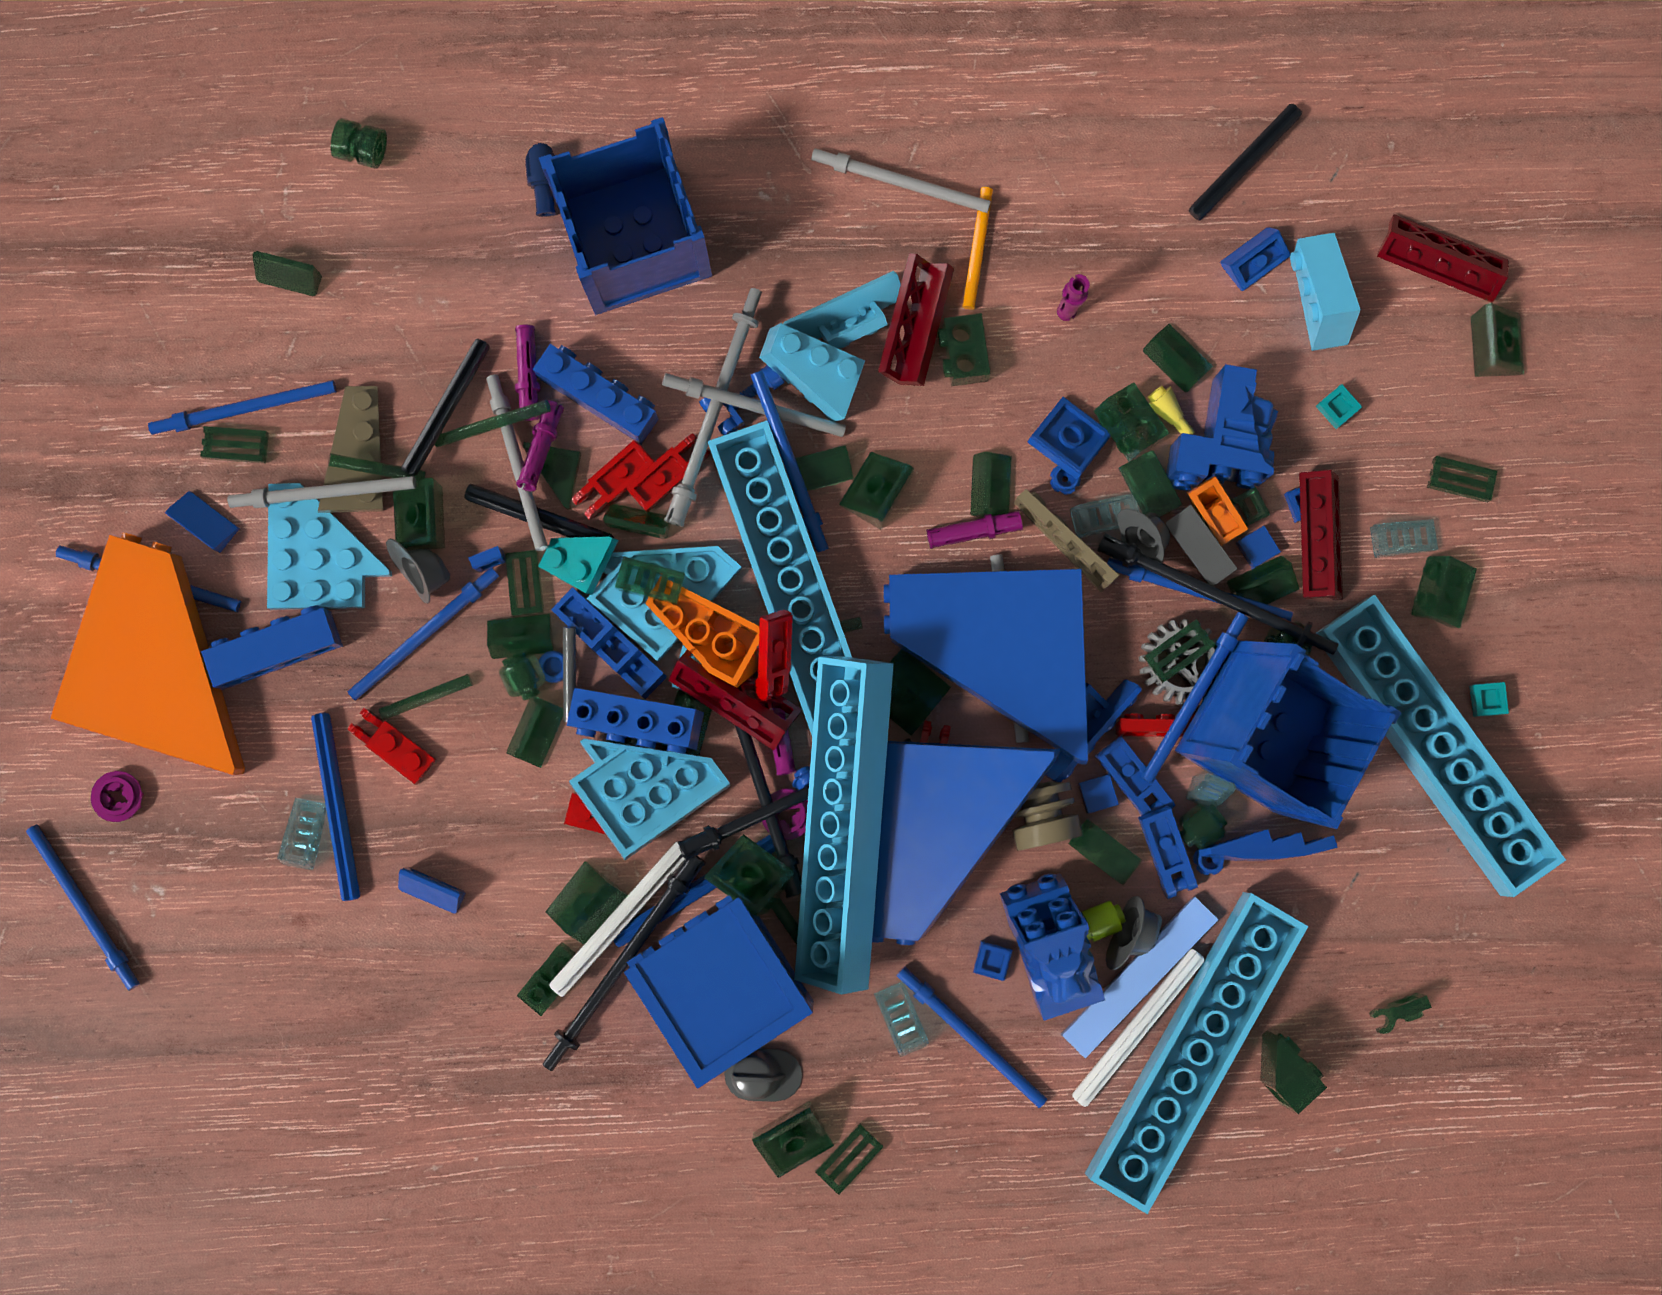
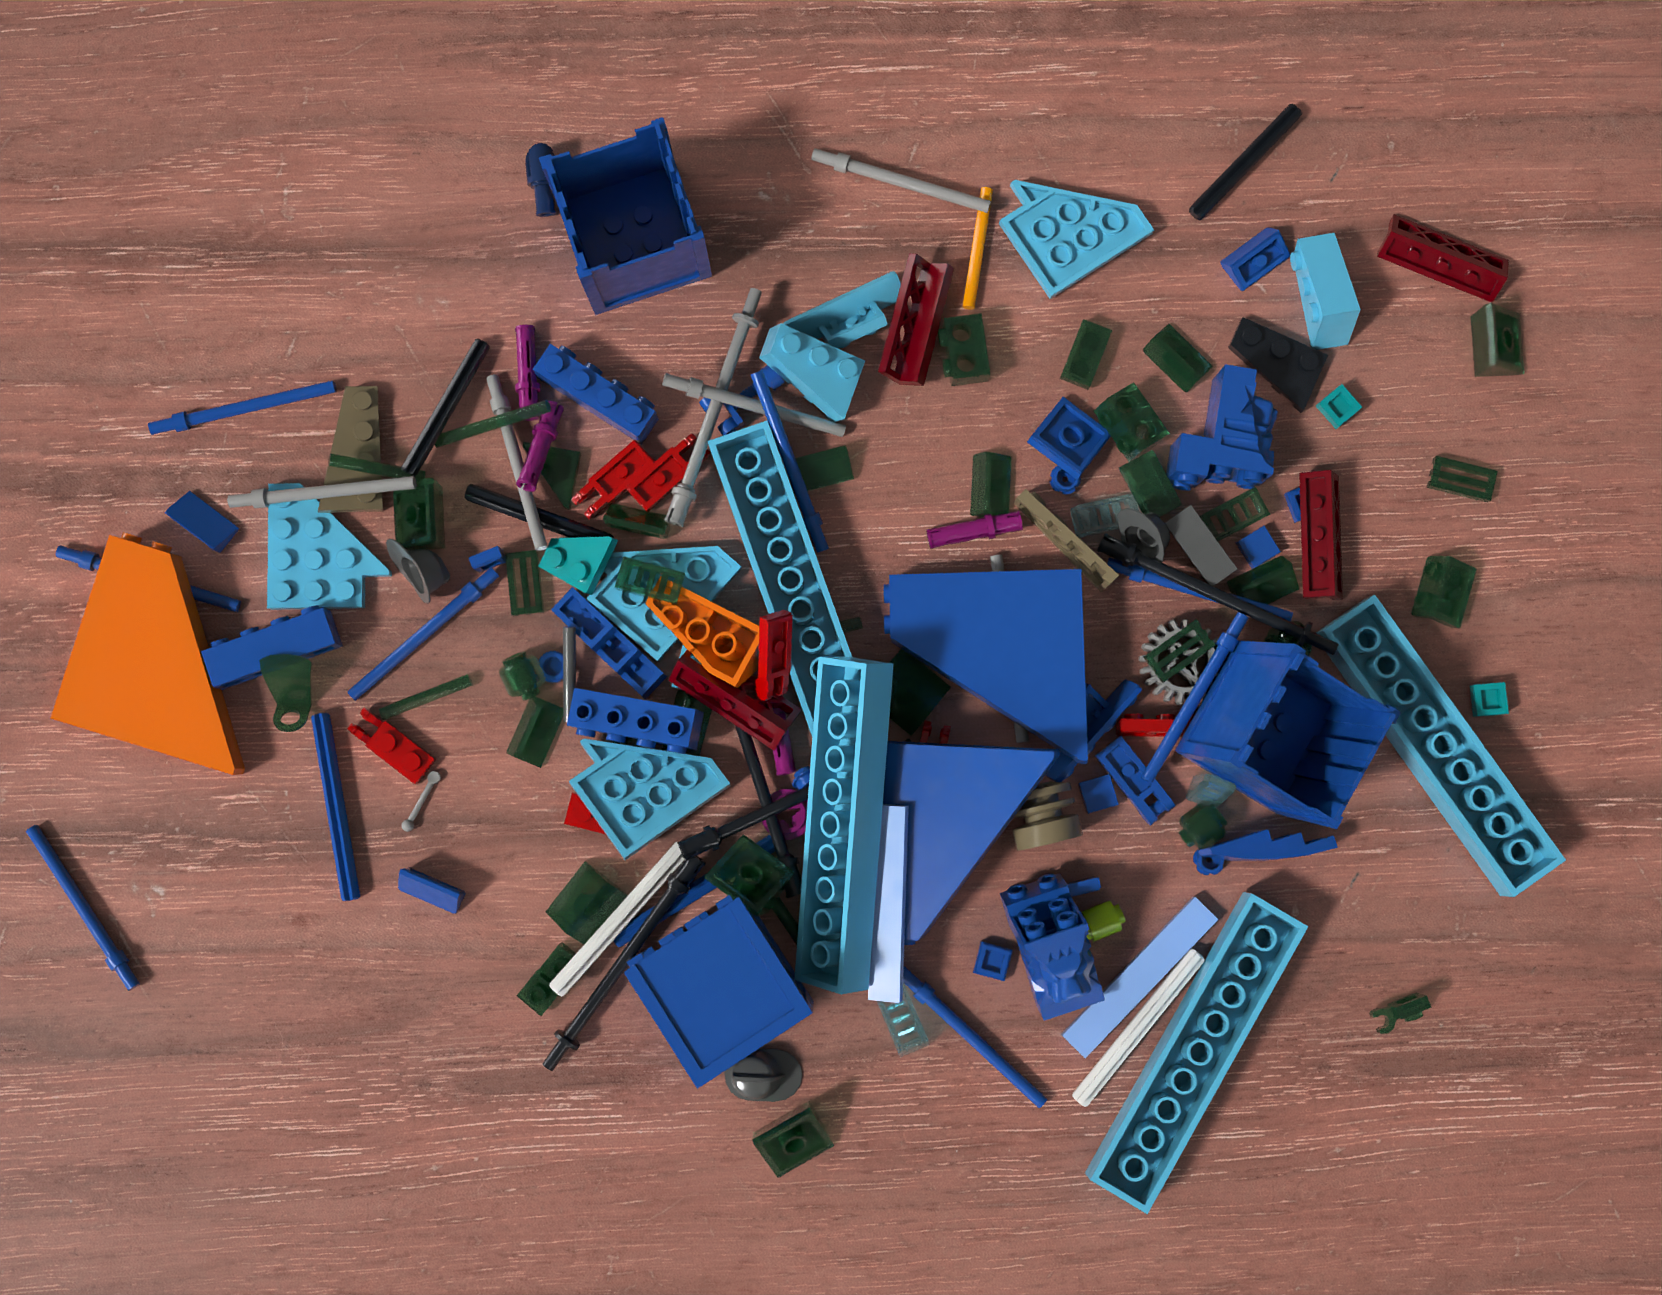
magenta gear [91,771,144,822] -> none
clear green tile [200,426,269,464] -> none
clear green slope [252,251,322,296] -> none
clear light blue slope [277,798,326,870] -> none
clear green wheel [330,118,387,169] -> none
clear green slope [487,614,554,659] -> none
clear green tile [815,1123,883,1195] -> none
clear green slope [839,452,914,530] -> none
magenta pin [1057,274,1090,321] -> none
clear green slope [1068,818,1142,885] -> none
dark grey piece [1105,896,1162,970] -> none
blue plate [1138,806,1198,899] -> none
light yellow cone [1146,386,1195,435] -> none
orange slope [1188,476,1248,546] -> none
clear green slope [1260,1031,1327,1114] -> none
clear light blue slope [1370,519,1438,558] -> none
none -> clear green piece [259,654,312,732]
none -> light grey hinge [402,771,441,832]
none -> light blue tile [868,804,909,1003]
none -> medium azure wing [999,180,1154,299]
none -> clear green plate [1059,319,1112,390]
none -> blue tile [1067,876,1101,897]
none -> black wing [1228,317,1328,413]

